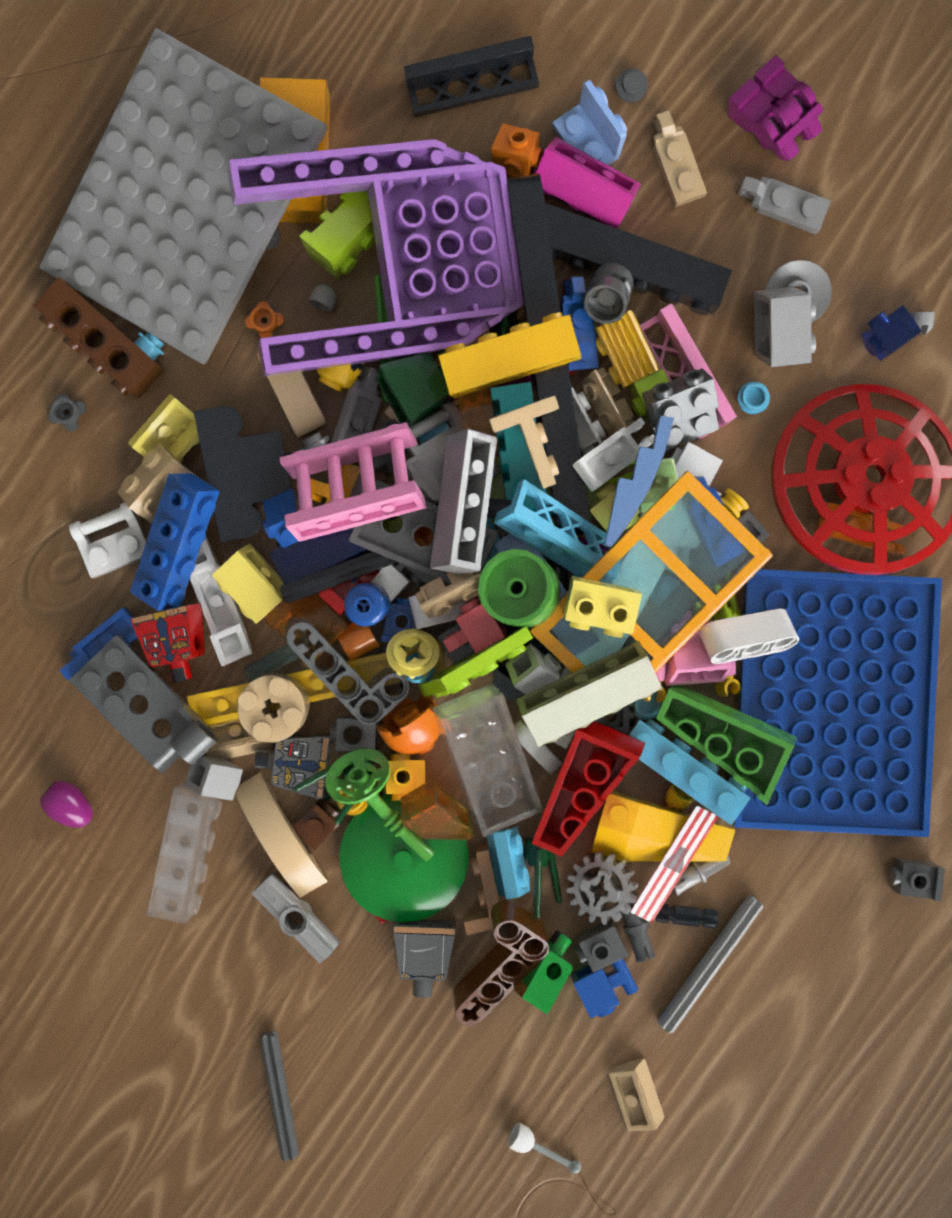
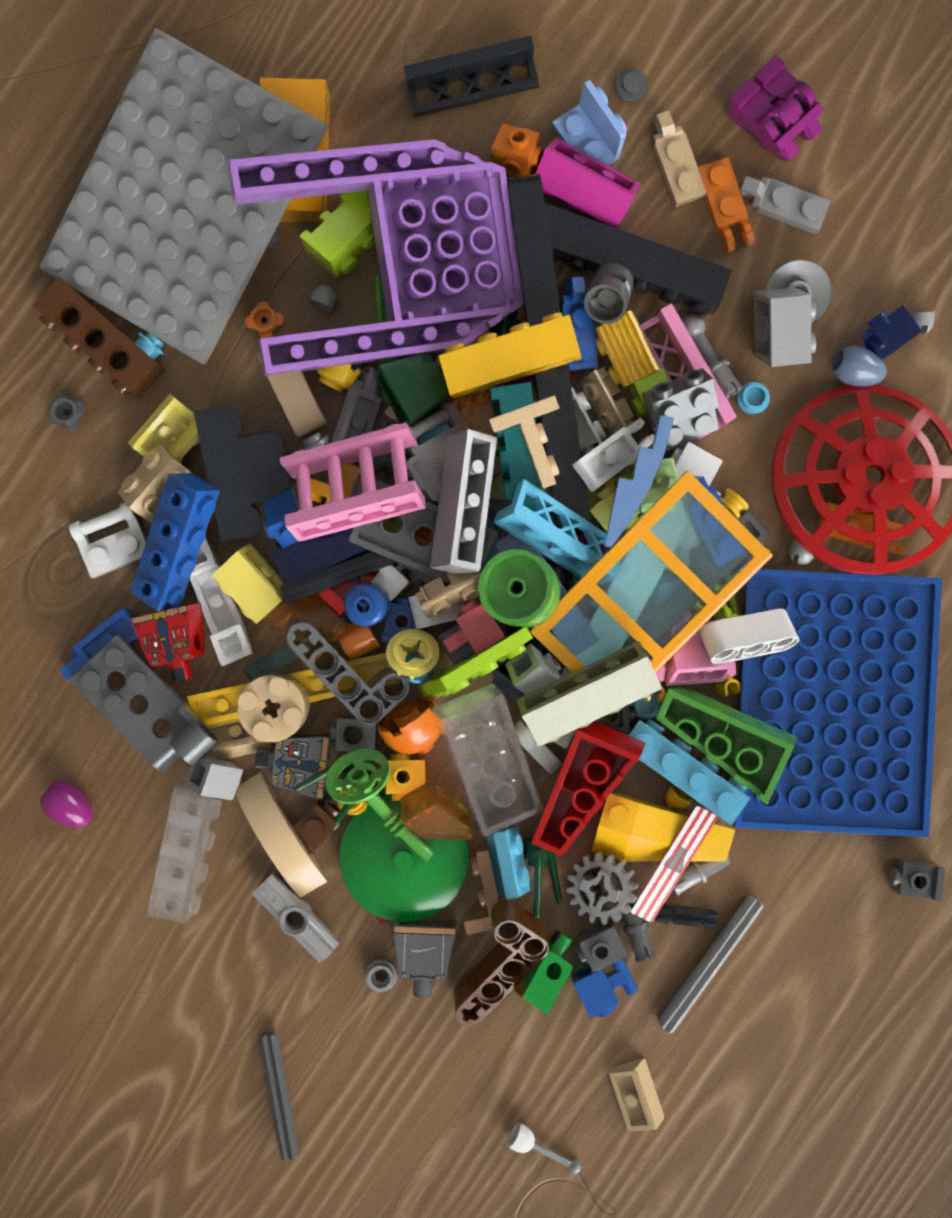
light yellow brick [563,576,642,638] -> none
none -> light grey plate [365,959,398,992]
none -> light grey pin [682,314,743,399]
none -> orange hinge [698,157,755,253]
none -> light grey hinge [789,539,814,565]
none -> sand blue animal [832,346,887,387]

